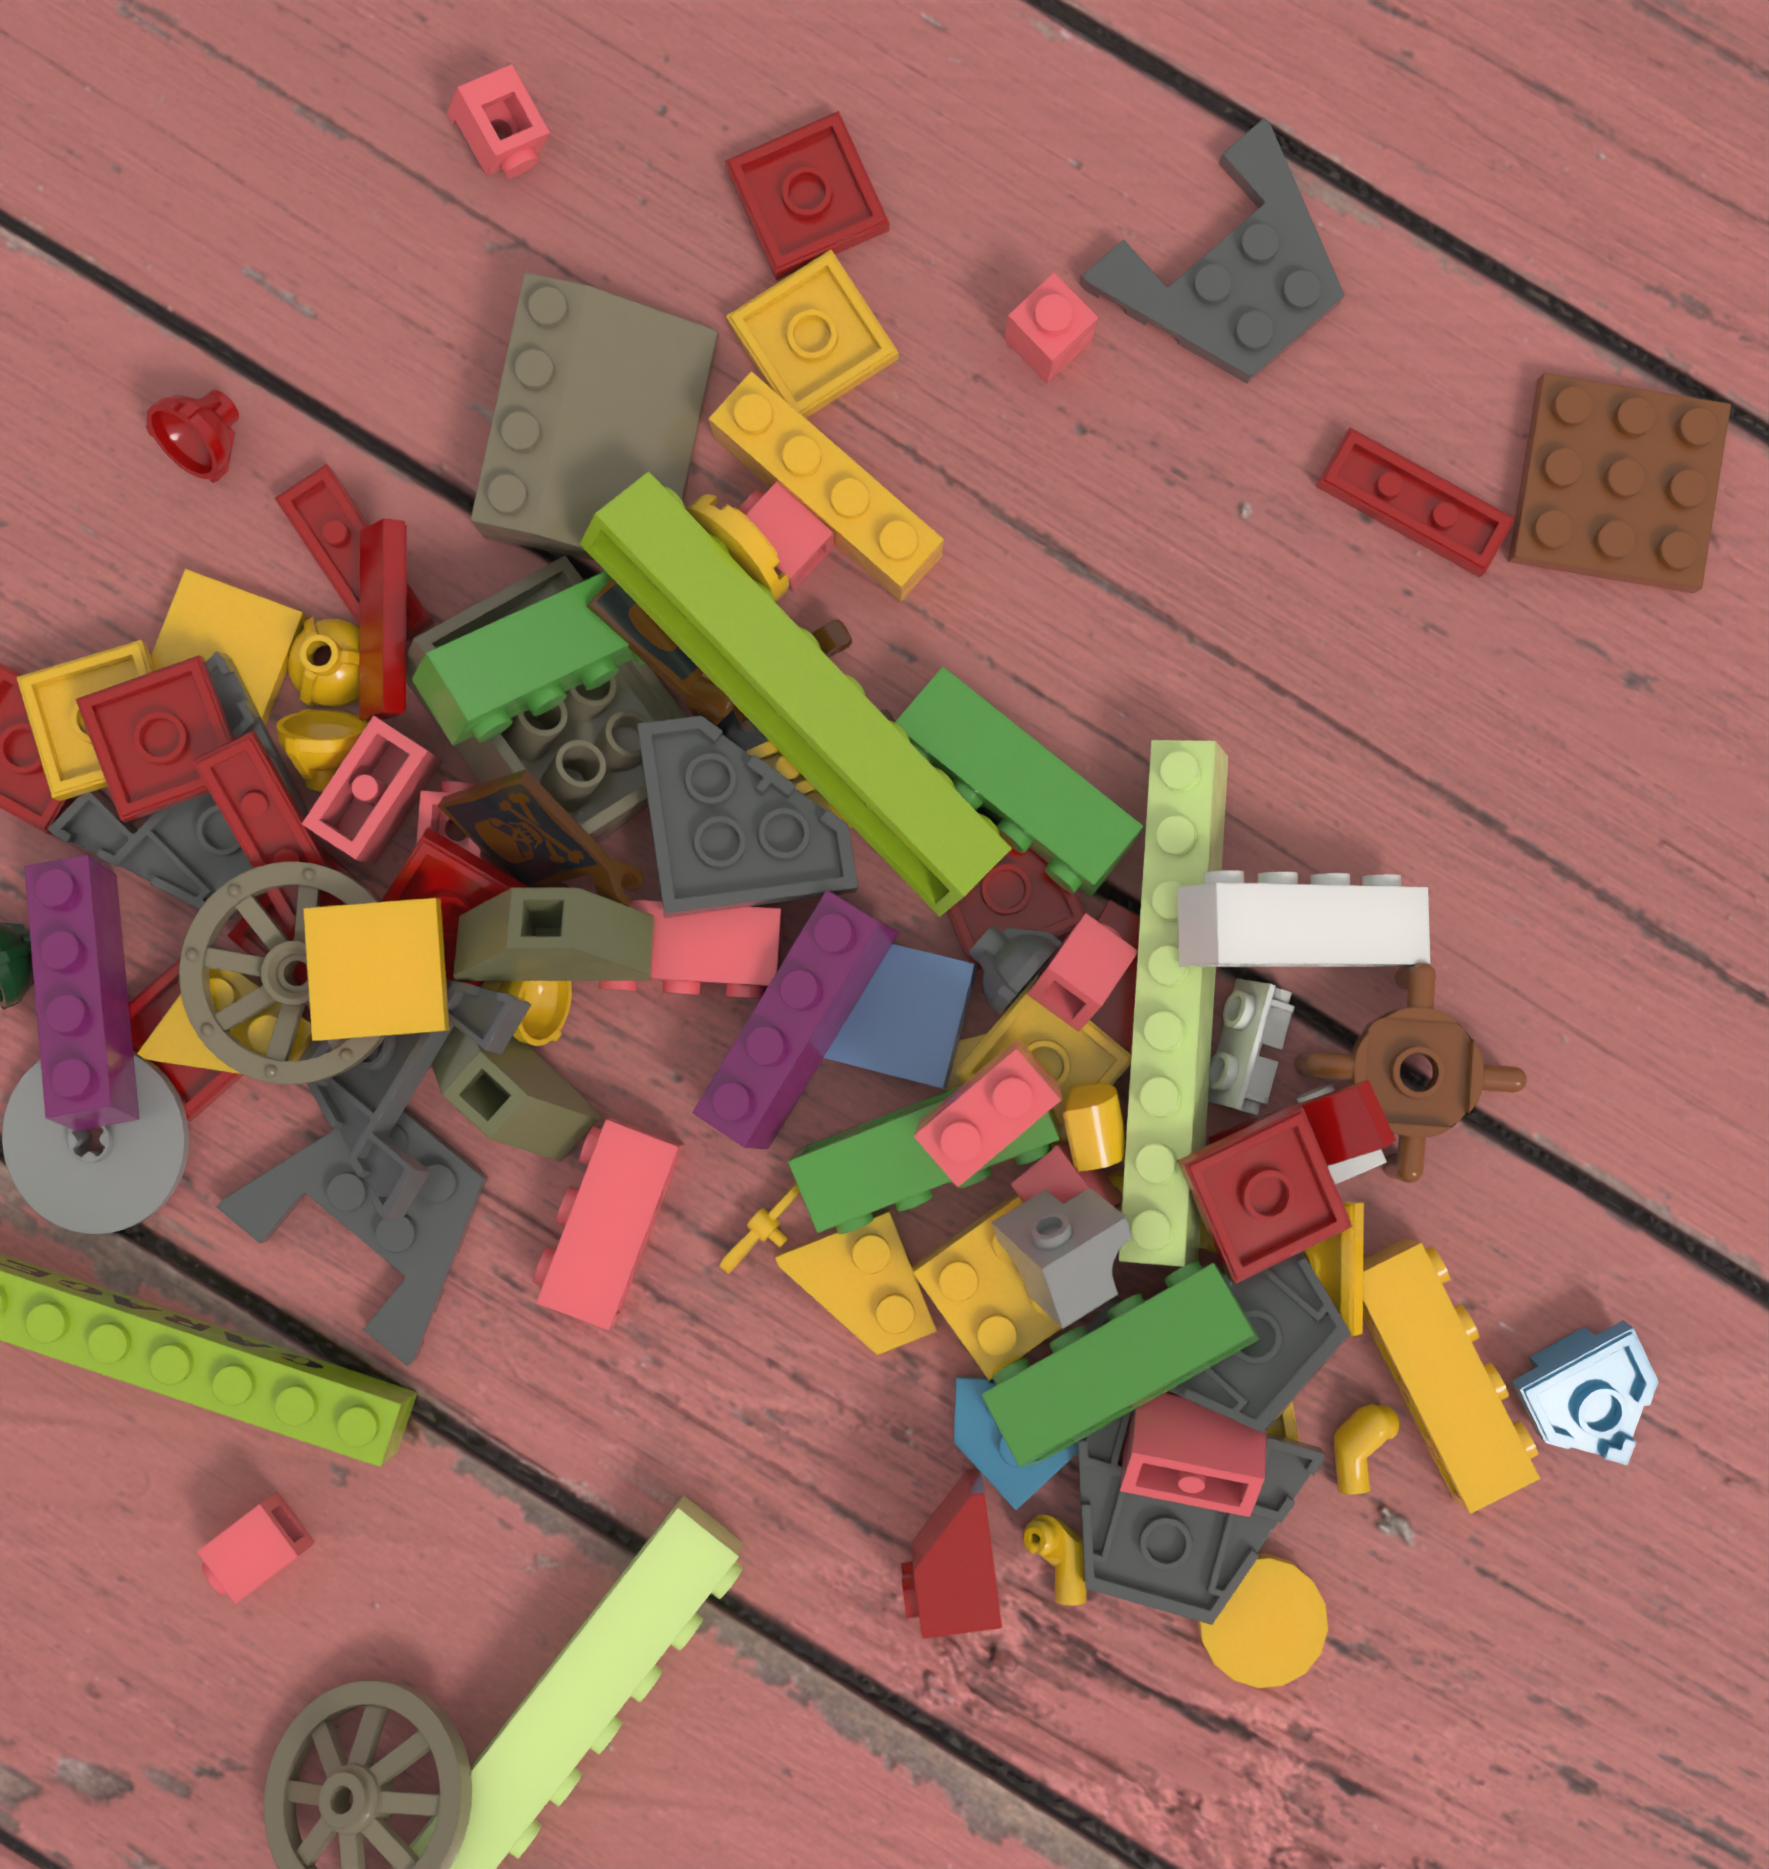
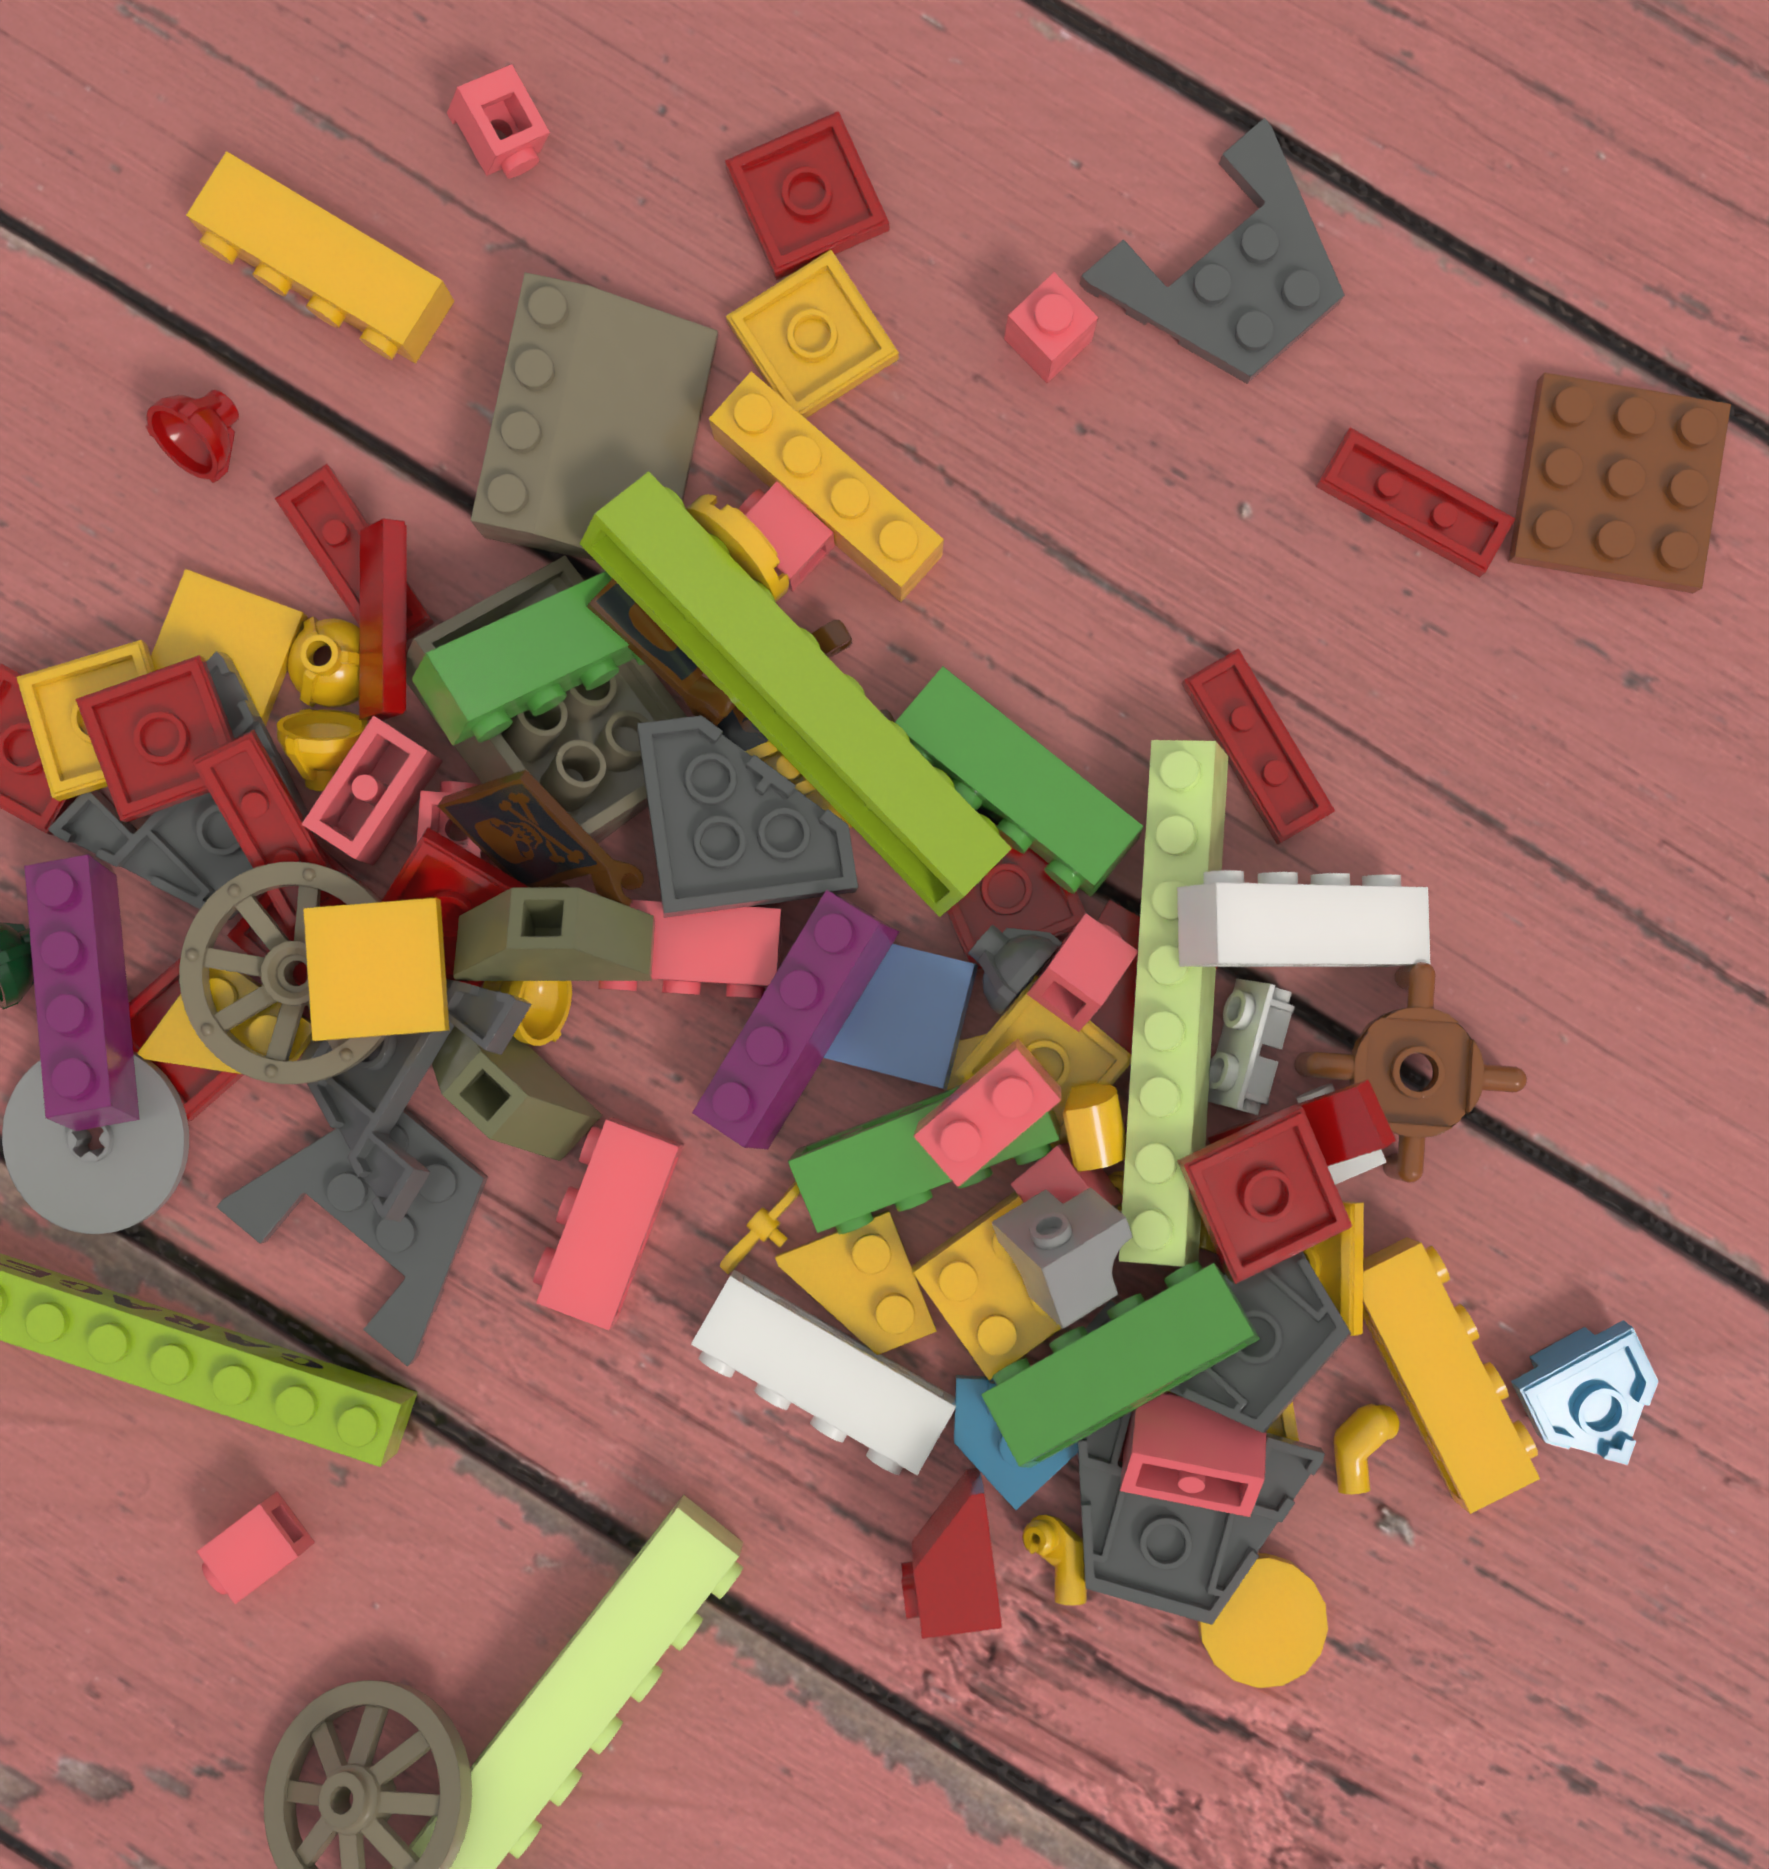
none -> yellow brick [186,151,455,364]
none -> white brick [691,1270,956,1475]
none -> red tile [1181,648,1335,845]

